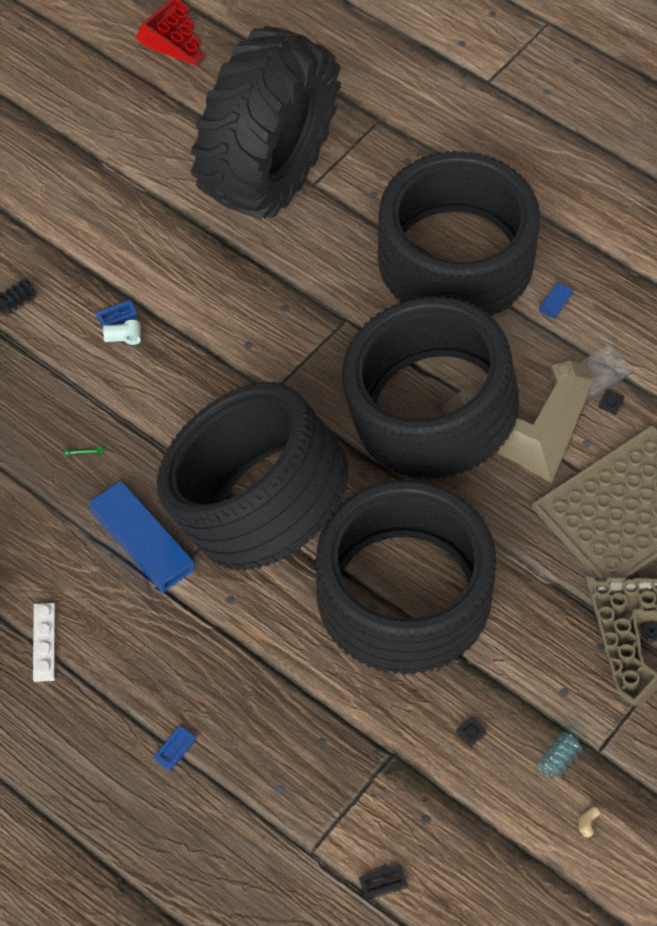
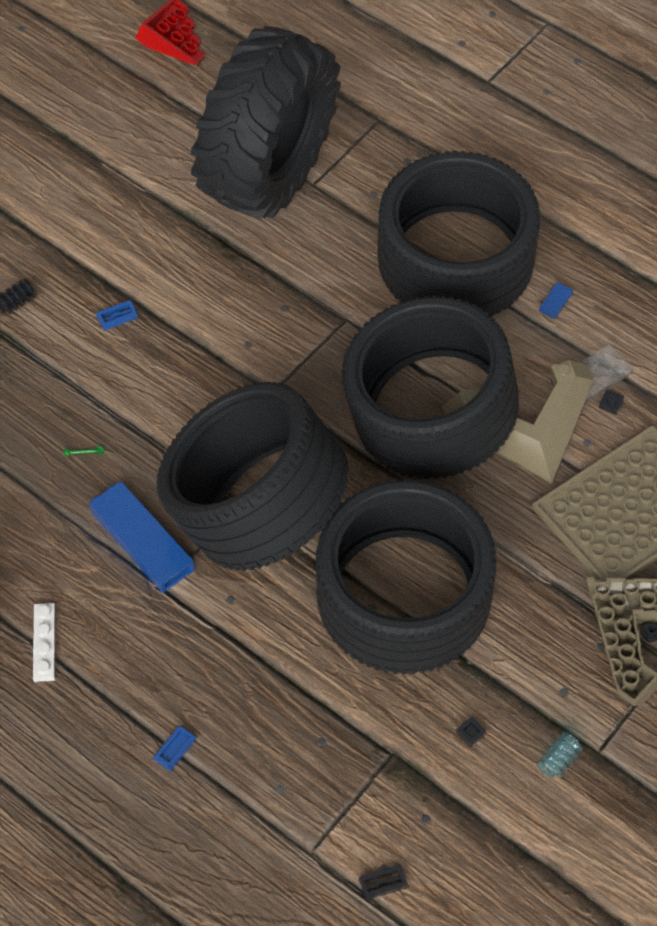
light aqua piece [103,320,141,345] -> none
tan arm [578,806,600,838] -> none

